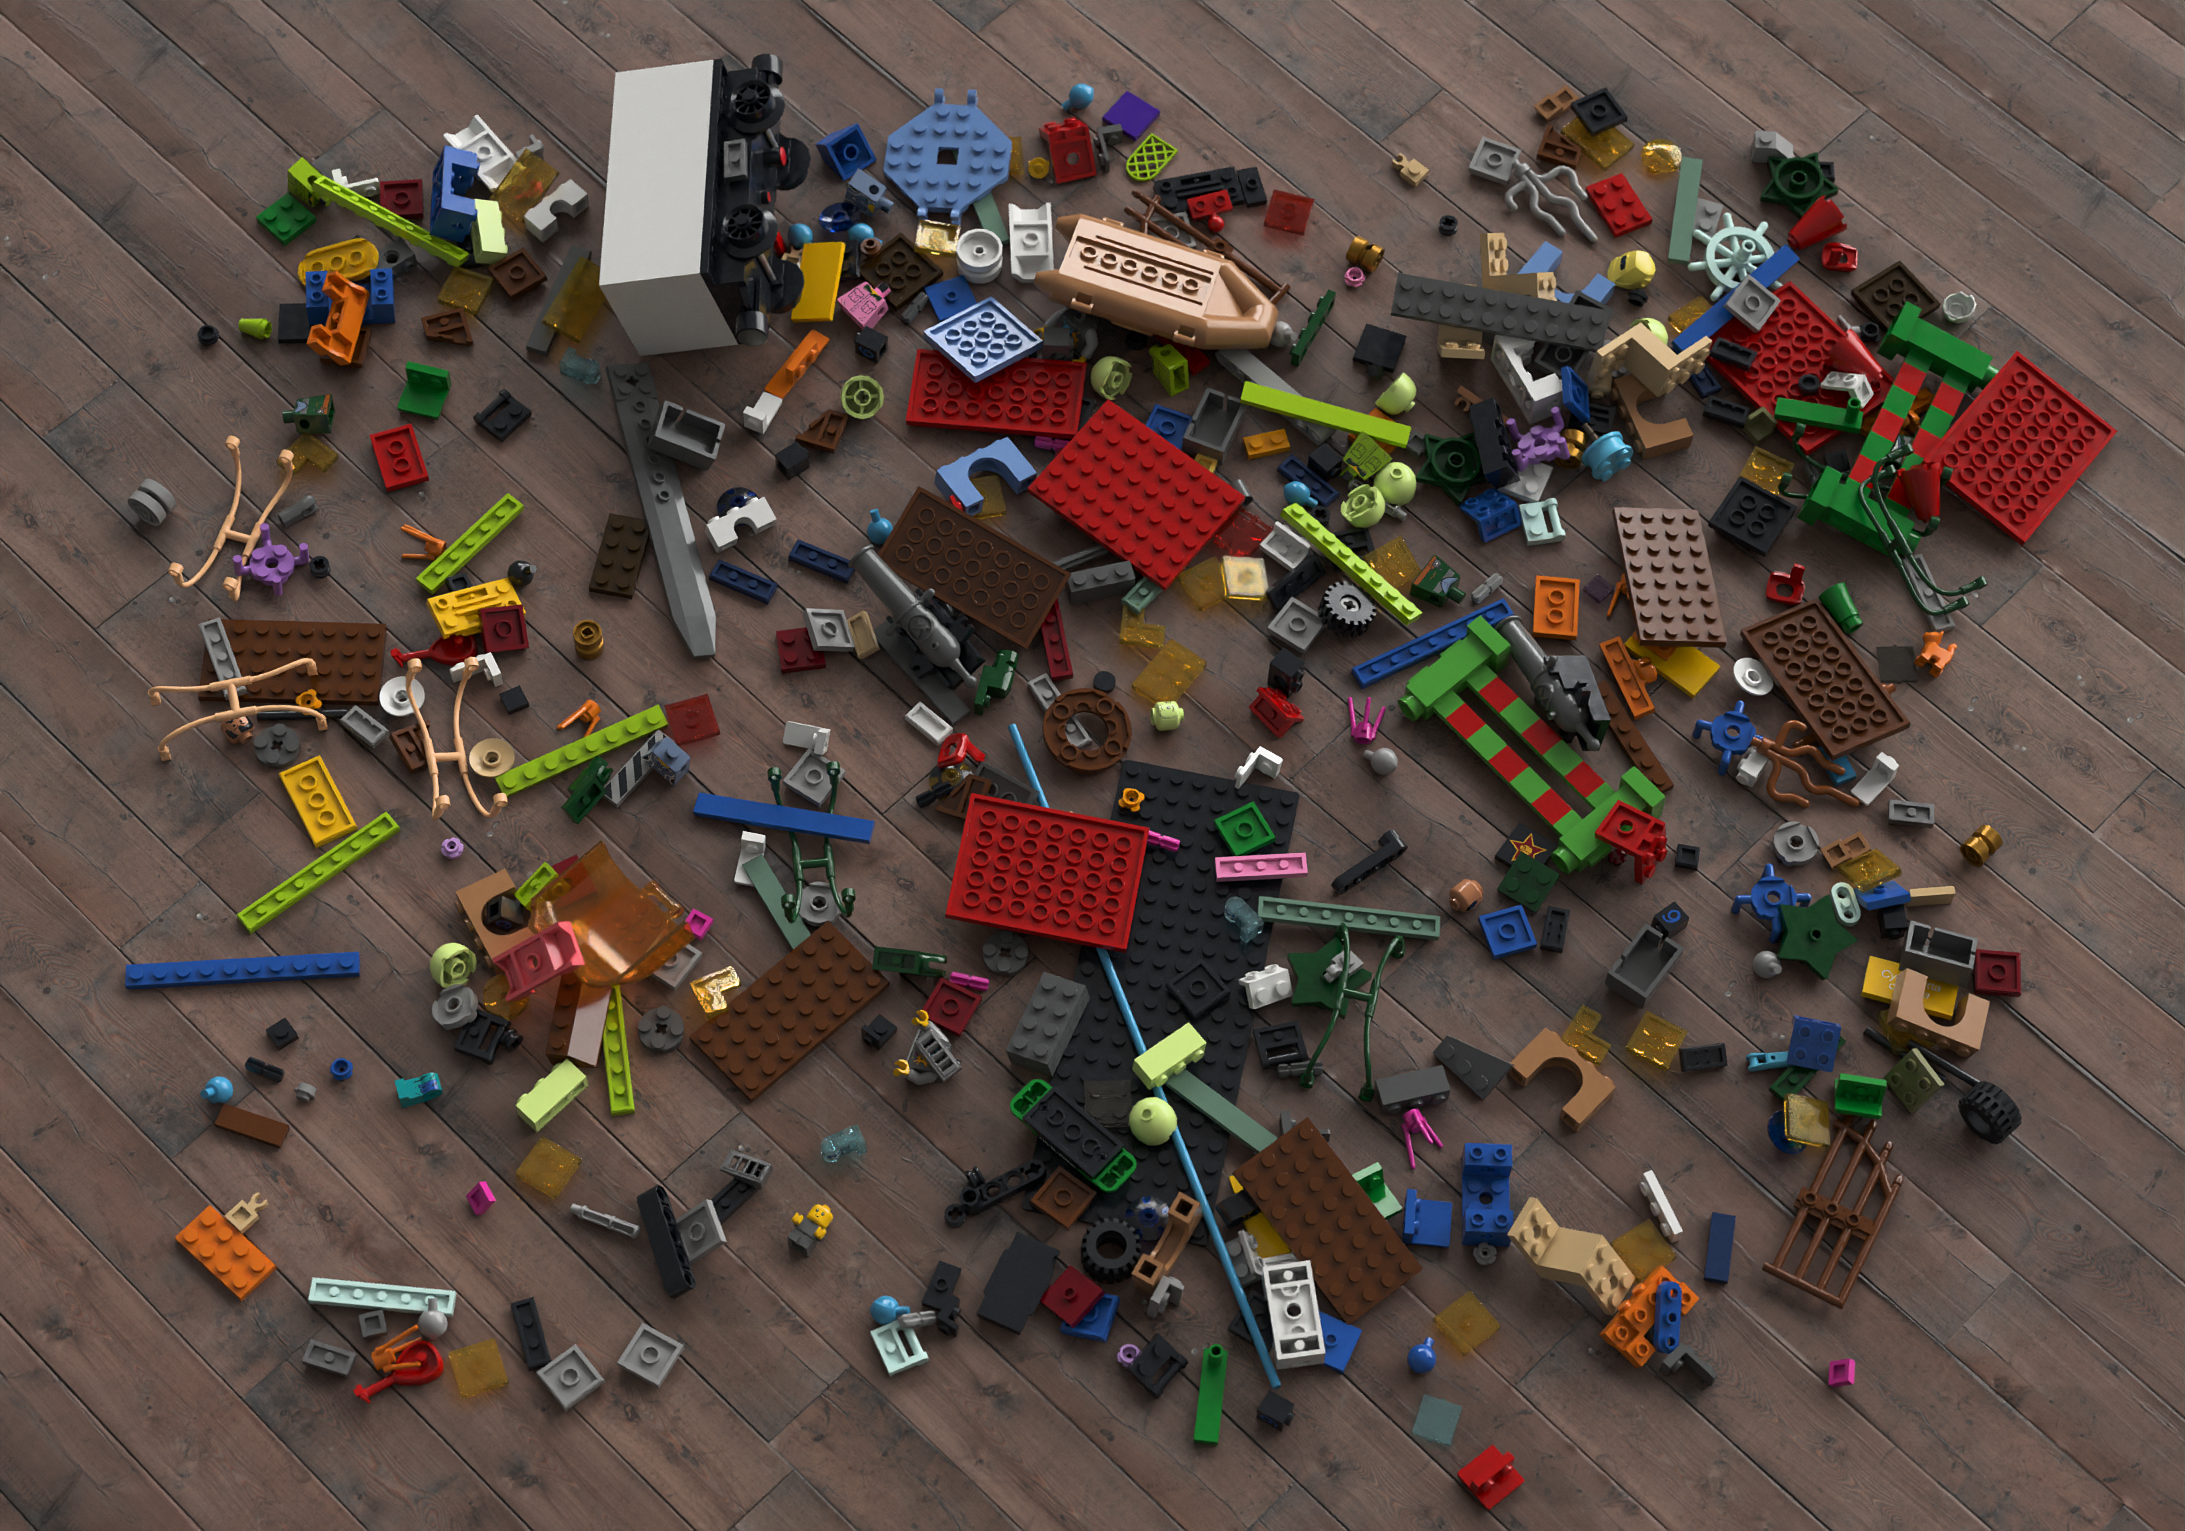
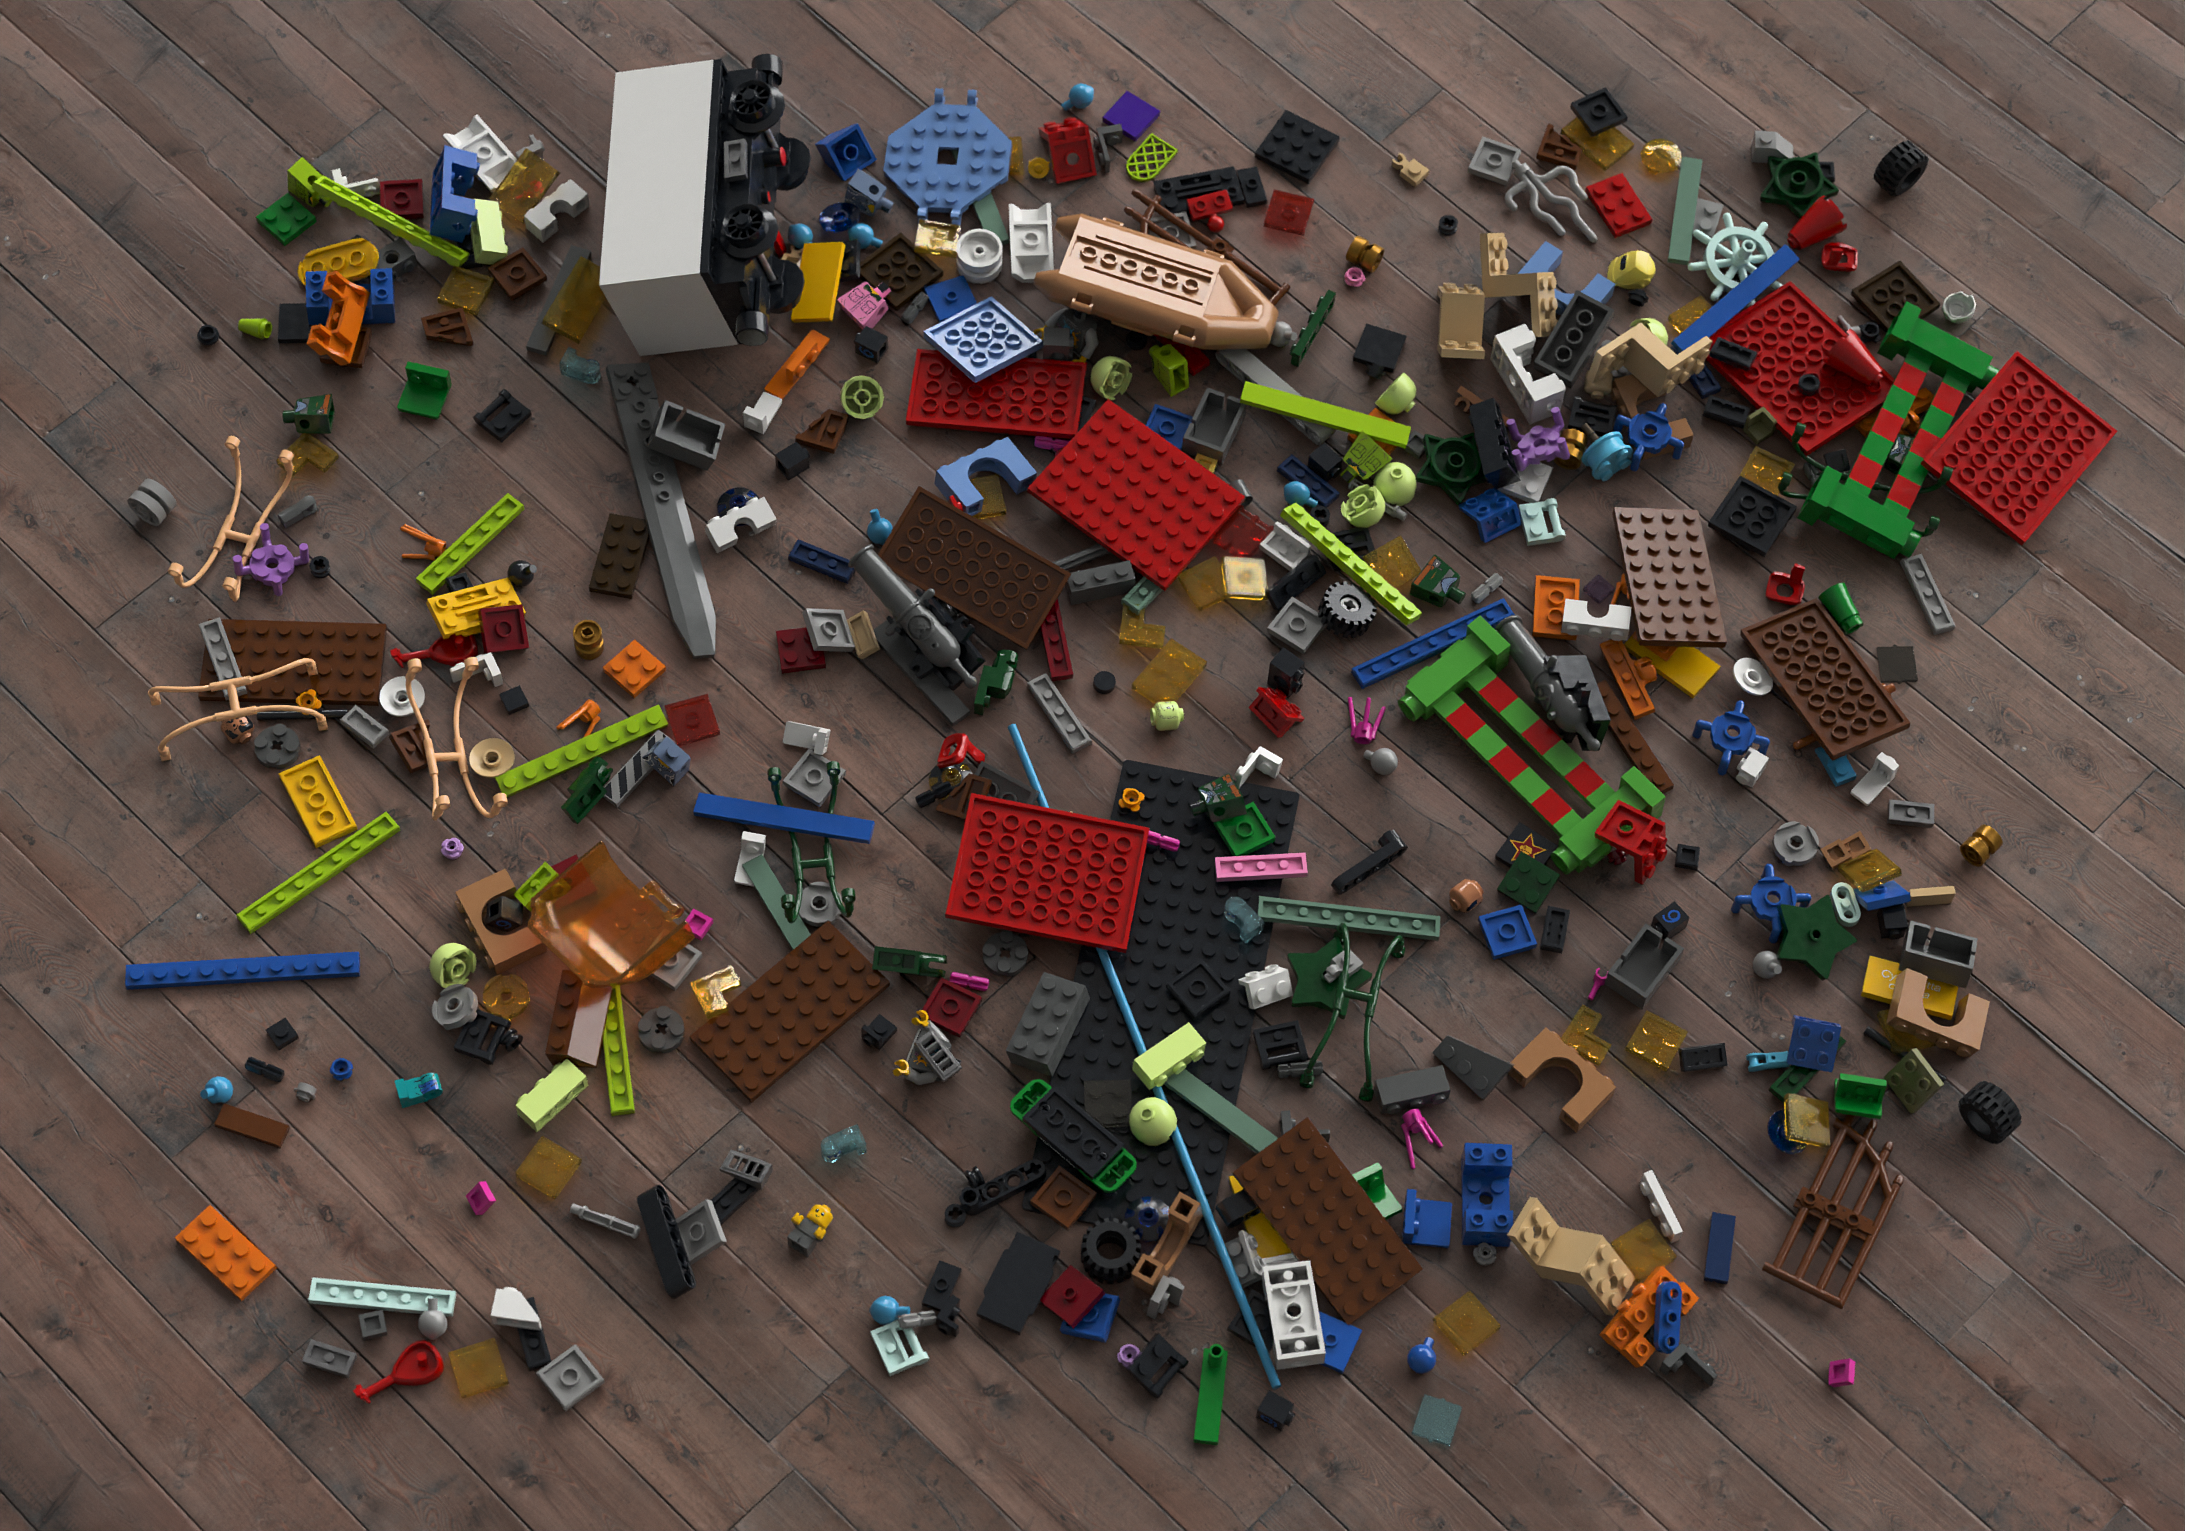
tan plate [225,1192,268,1234] -> none
red plate [369,423,429,492] -> none
orange plant [371,1325,423,1373] -> none
coral piece [492,921,585,1002] -> none
light grey plate [617,1323,684,1388] -> none
dark blue tile [709,559,778,605] -> none
reddish brown plate [860,238,882,258] -> none
white tile [905,702,953,746] -> none
reddish brown plate [1042,688,1132,774] -> none
light orange plate [1243,429,1290,460] -> none
dark grey plate [1391,273,1609,352] -> none
red bracket [1457,1445,1524,1510] -> none
medium nougat slope [1534,85,1579,121] -> none
blue tile [1561,366,1590,424] -> none
light grey plate [1723,274,1781,333] -> none
dark orange plant [1750,720,1860,808] -> none
green piece [1774,397,1863,434] -> none
white bracket [1821,371,1874,408] -> none
dark green bar [1858,443,1988,616] -> none
red cone [1896,461,1940,523] -> none
black bar [1906,1039,1980,1087] -> none
orange animal [1914,631,1957,678] -> none
dark red plate [1973,949,2021,997] -> none
none -> white slope [491,1287,542,1330]
none -> orange plate [603,639,666,698]
none -> dark green torso [1189,774,1247,822]
none -> black plate [1255,110,1340,184]
none -> white arch [1561,599,1632,641]
none -> dark pink hand [1588,968,1608,1000]
none -> blue plate [1613,403,1684,471]
none -> black tyre [1873,140,1929,197]

